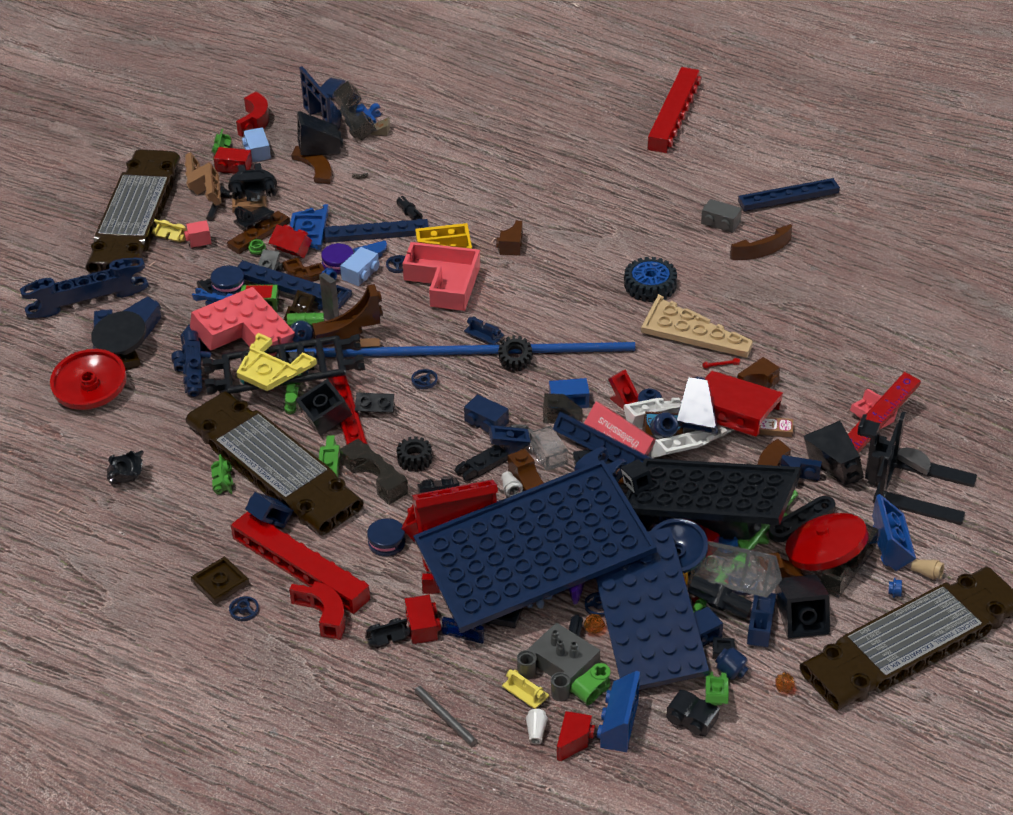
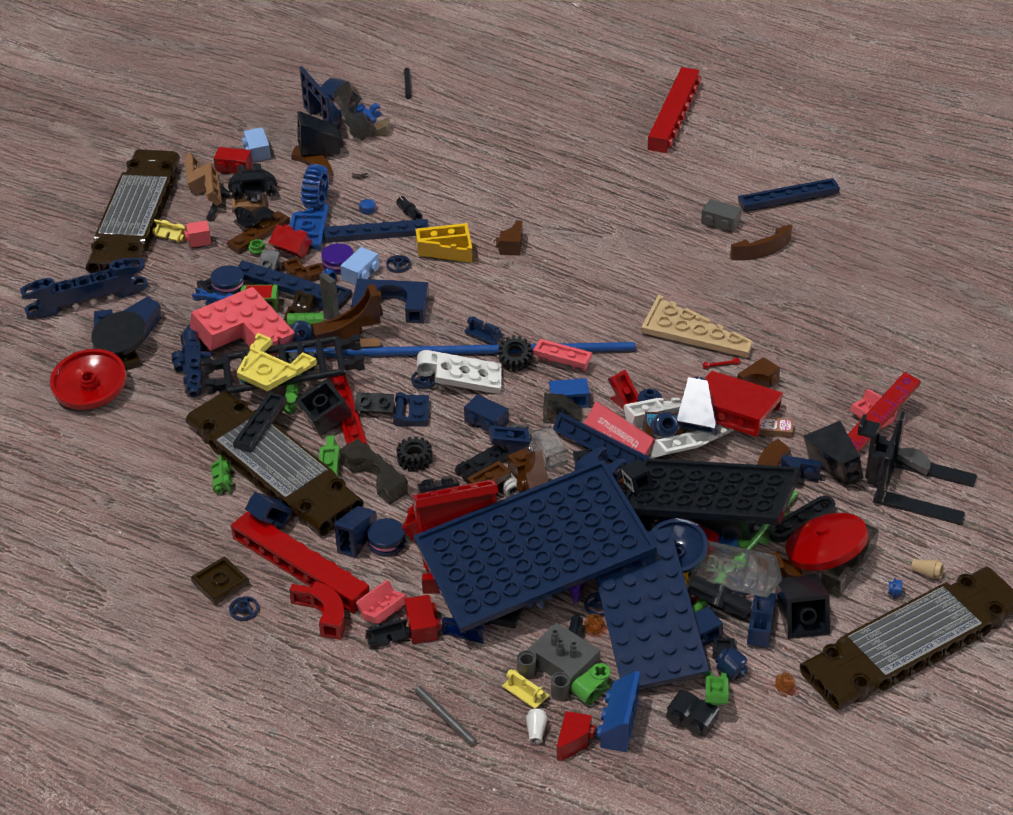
black hair [107,450,144,484] -> none
bright green hinge [211,129,232,160] -> none
red arch [236,92,270,137] -> none
blue tile [353,240,387,258] -> none
coral piece [403,242,480,311] -> none
black wheel [624,257,677,302] -> none
blue slope [872,494,916,571] -> none
none -> black tile [233,392,287,453]
none -> blue gear [301,164,330,210]
none -> dark blue slope [334,506,377,559]
none -> dark blue arch [351,279,429,324]
none -> coral bracket [356,580,408,624]
none -> blue tile [359,199,376,215]
none -> dark blue plate [393,392,429,427]
none -> black bar [404,68,412,99]
none -> white hinge [416,350,501,394]
none -> reddish brown panel [467,461,511,485]
none -> reddish brown arch [516,450,549,493]
none -> coral plate [533,339,592,372]

